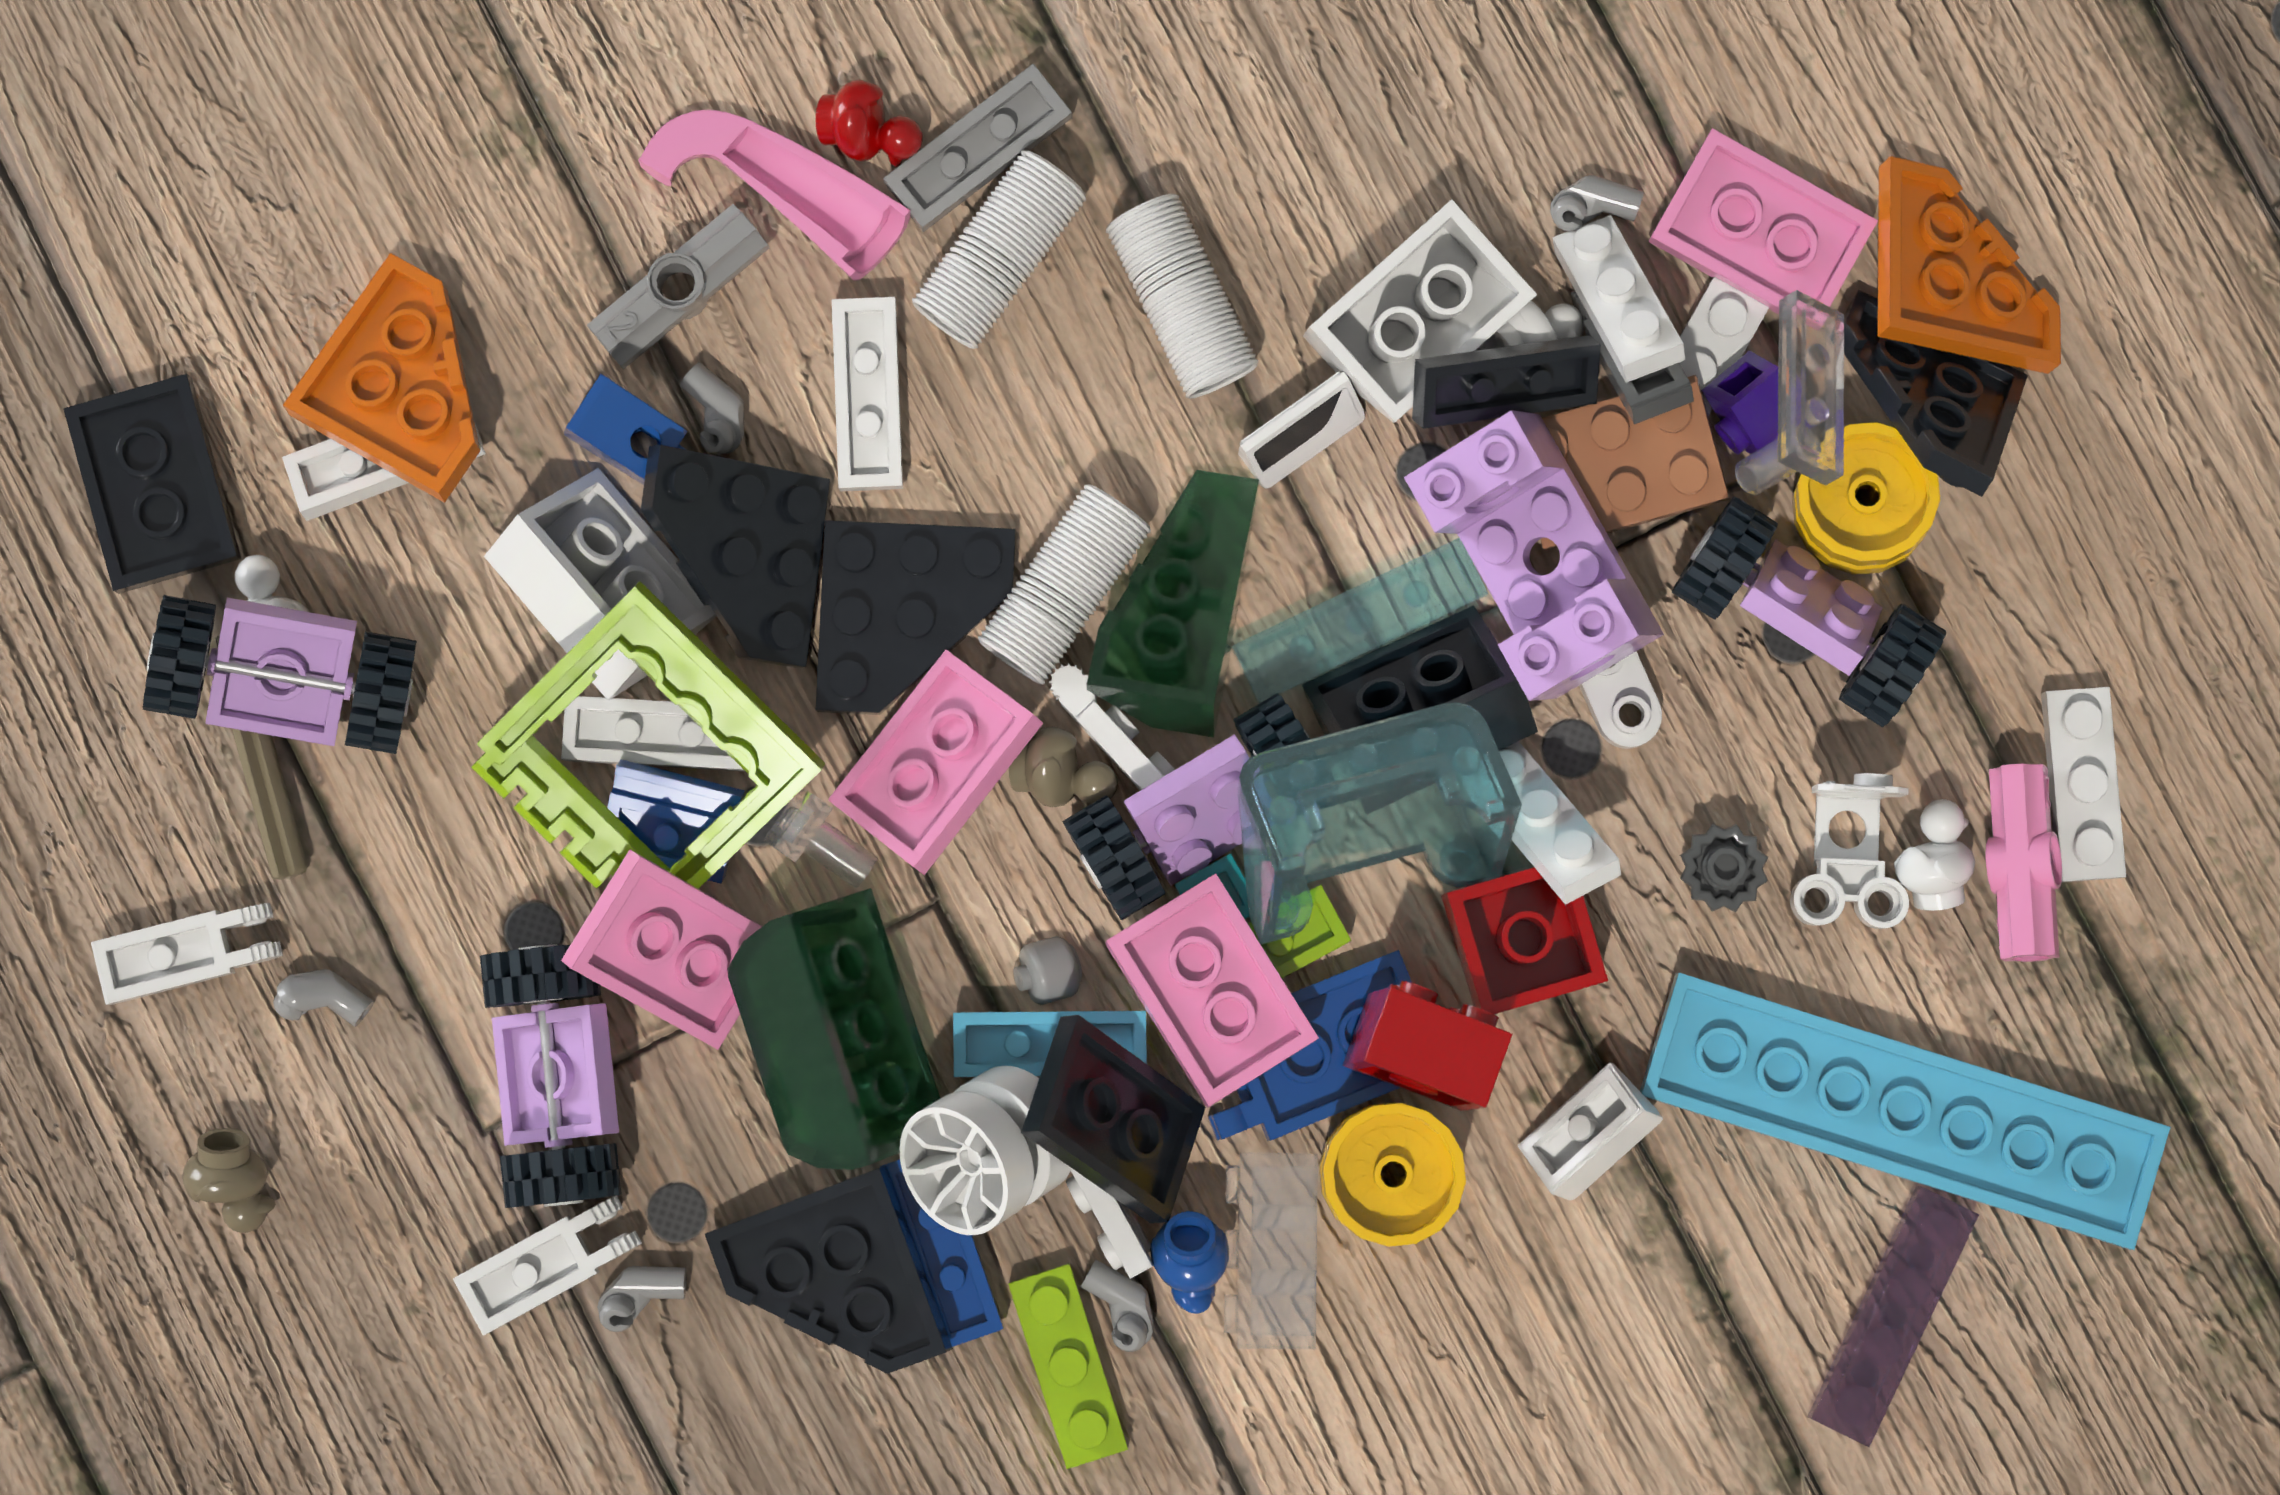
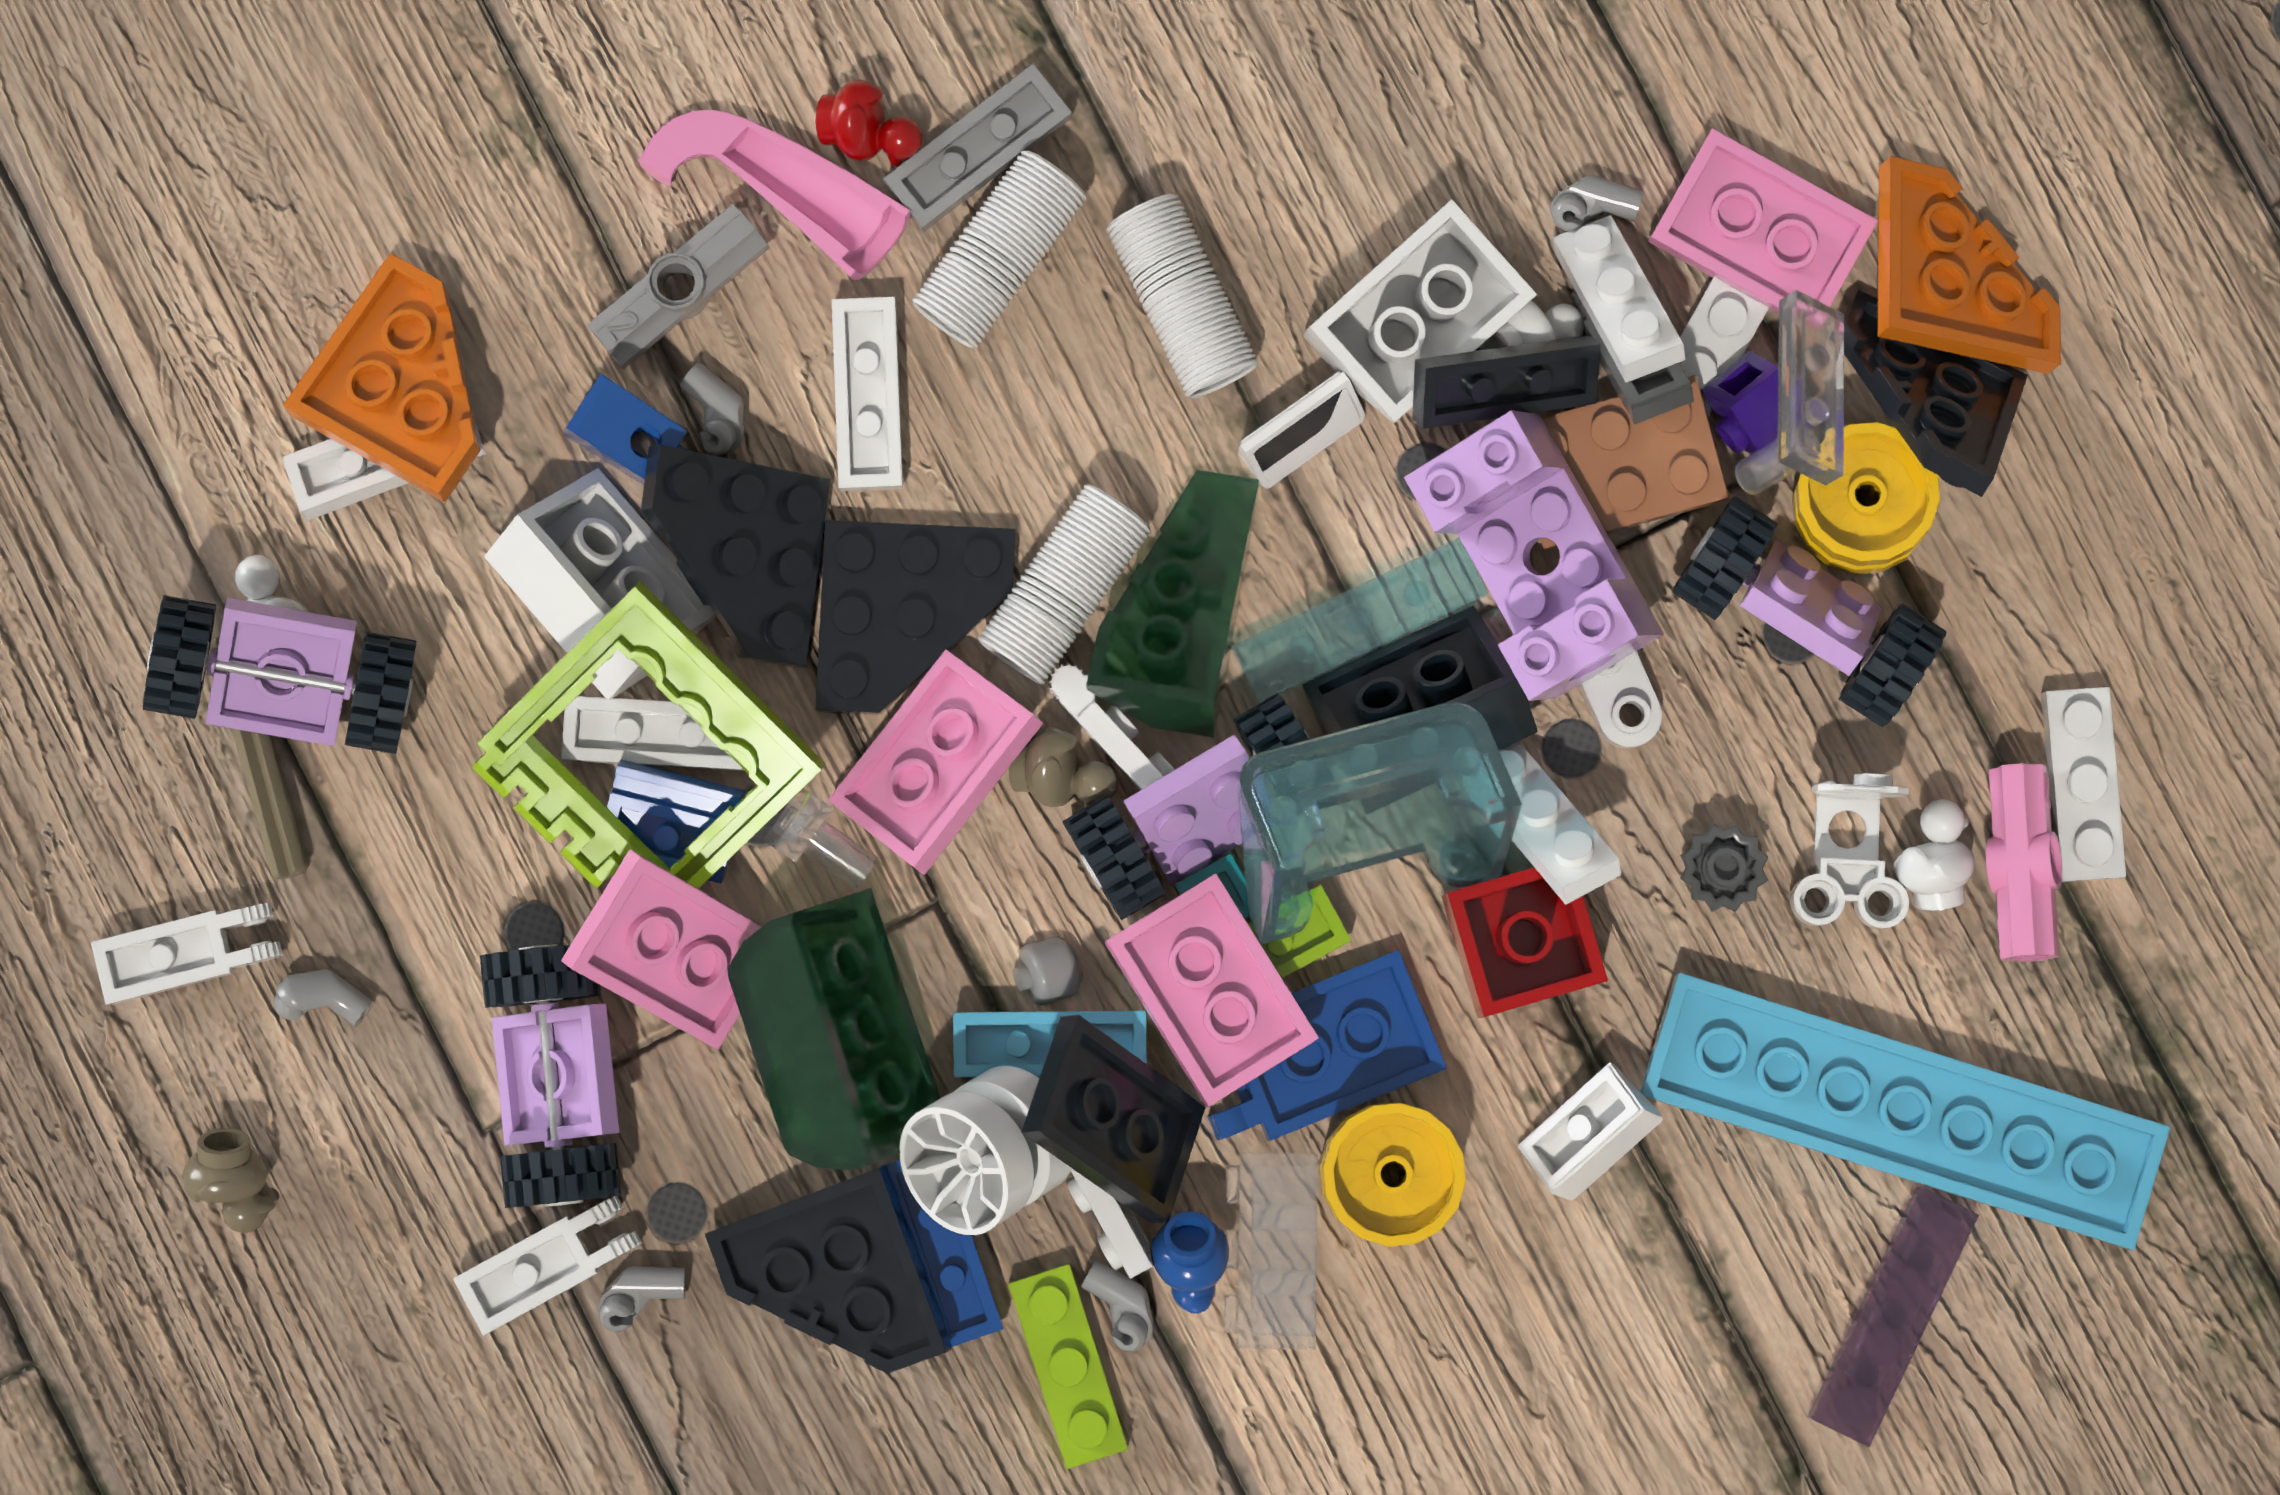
black plate [63,374,242,594] -> none
red brick [1342,981,1513,1111] -> none

